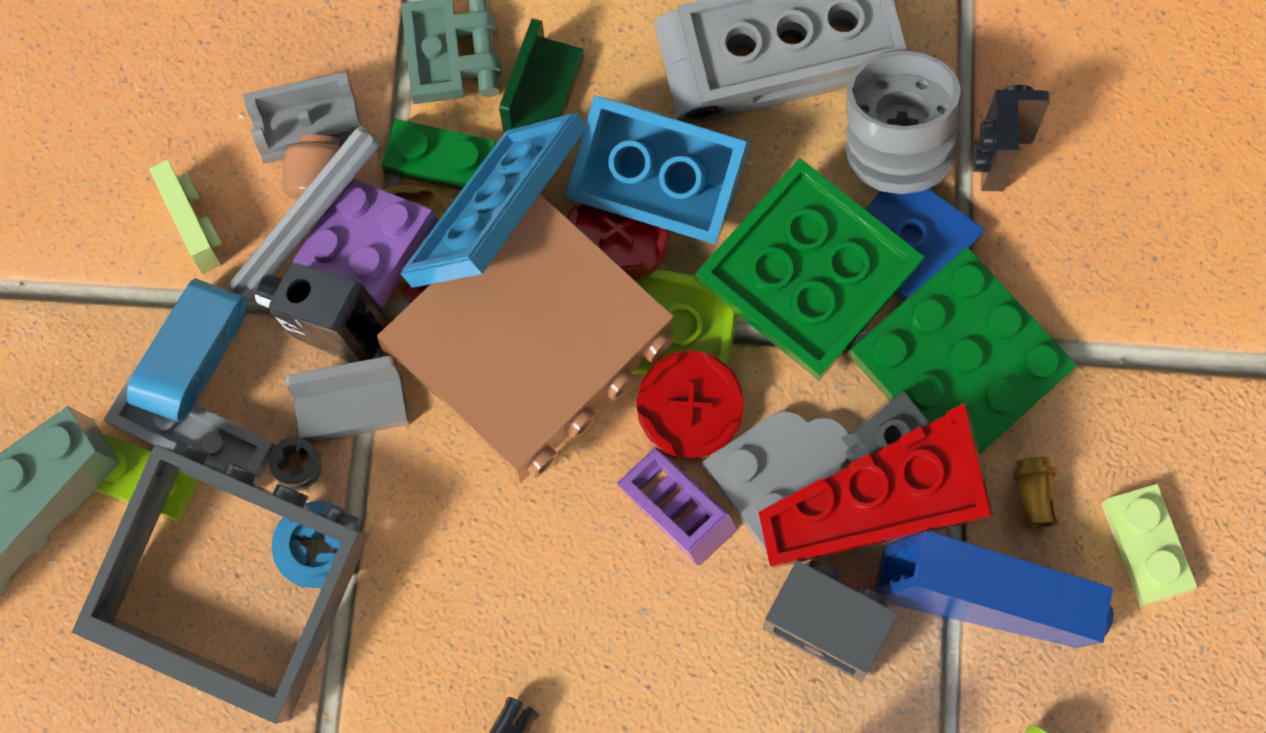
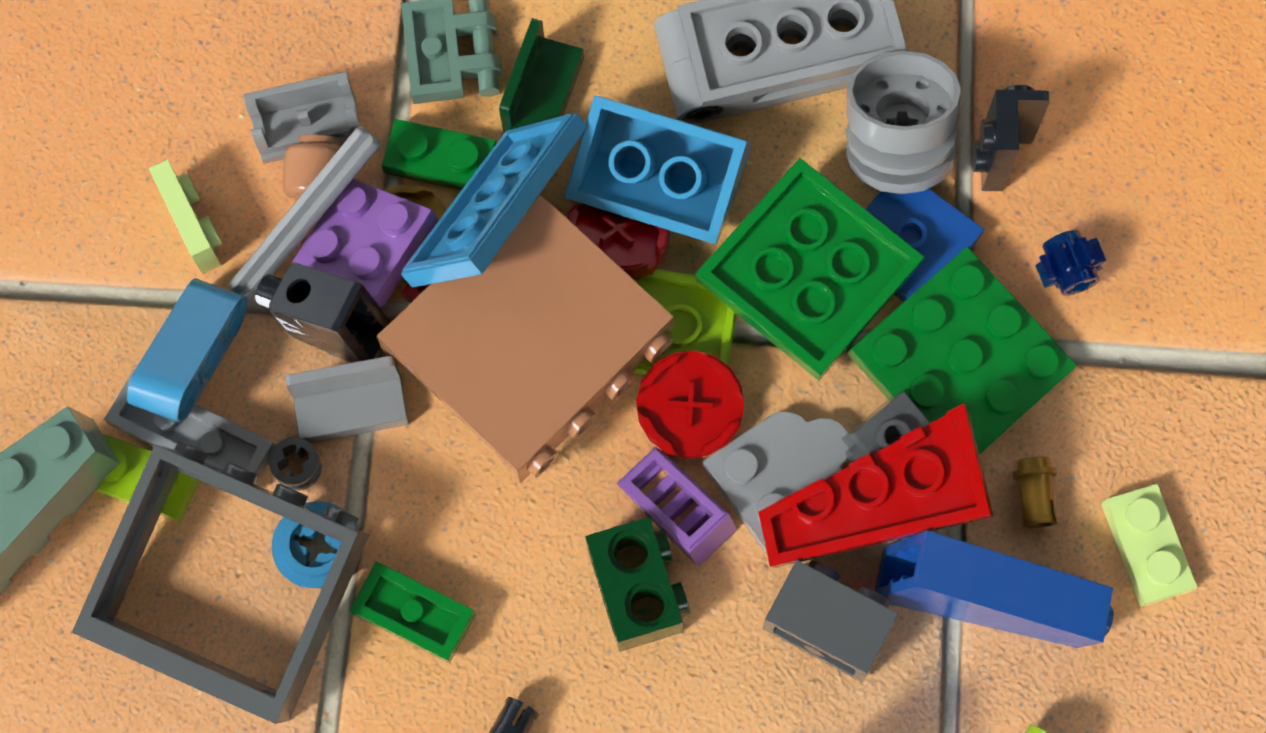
none -> green plate [349,561,476,664]
none -> dark green brick [585,517,690,652]
none -> clear blue gear [1035,230,1107,296]

